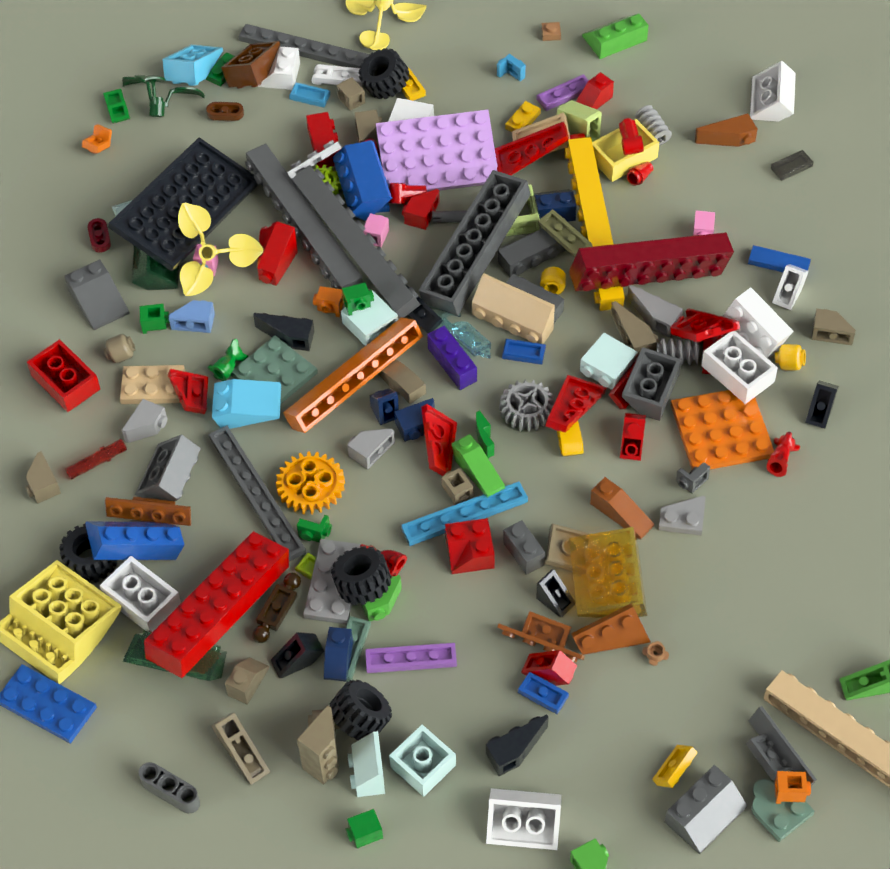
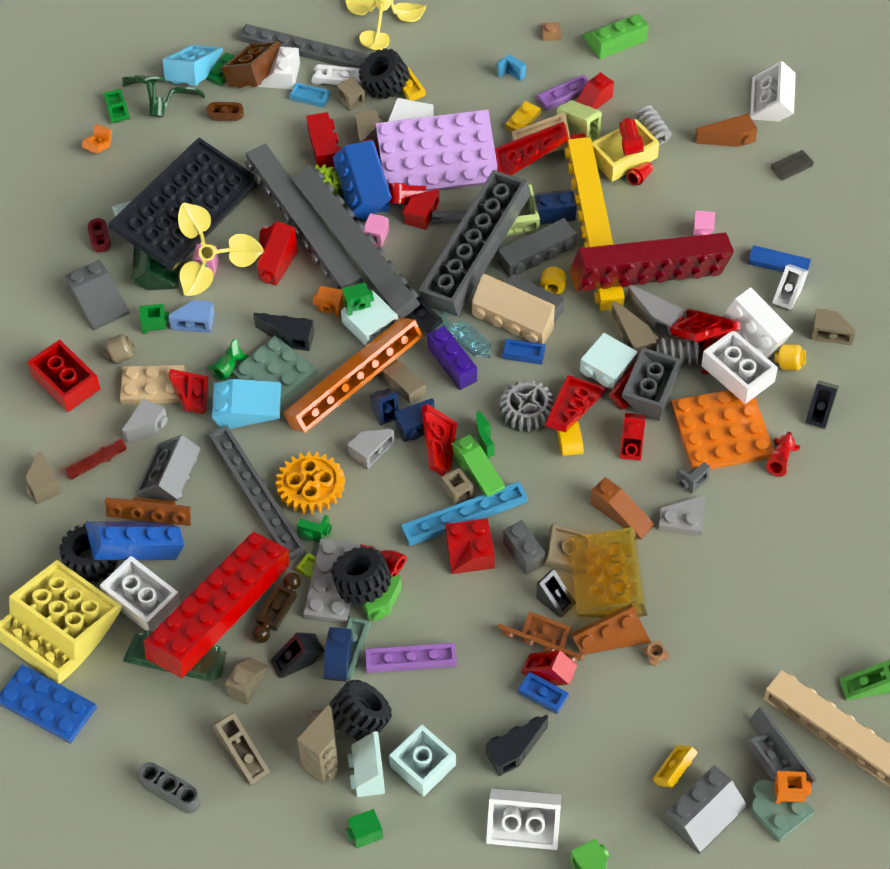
wing [287,140,342,179] -> none
olive plate [538,209,593,257] -> none

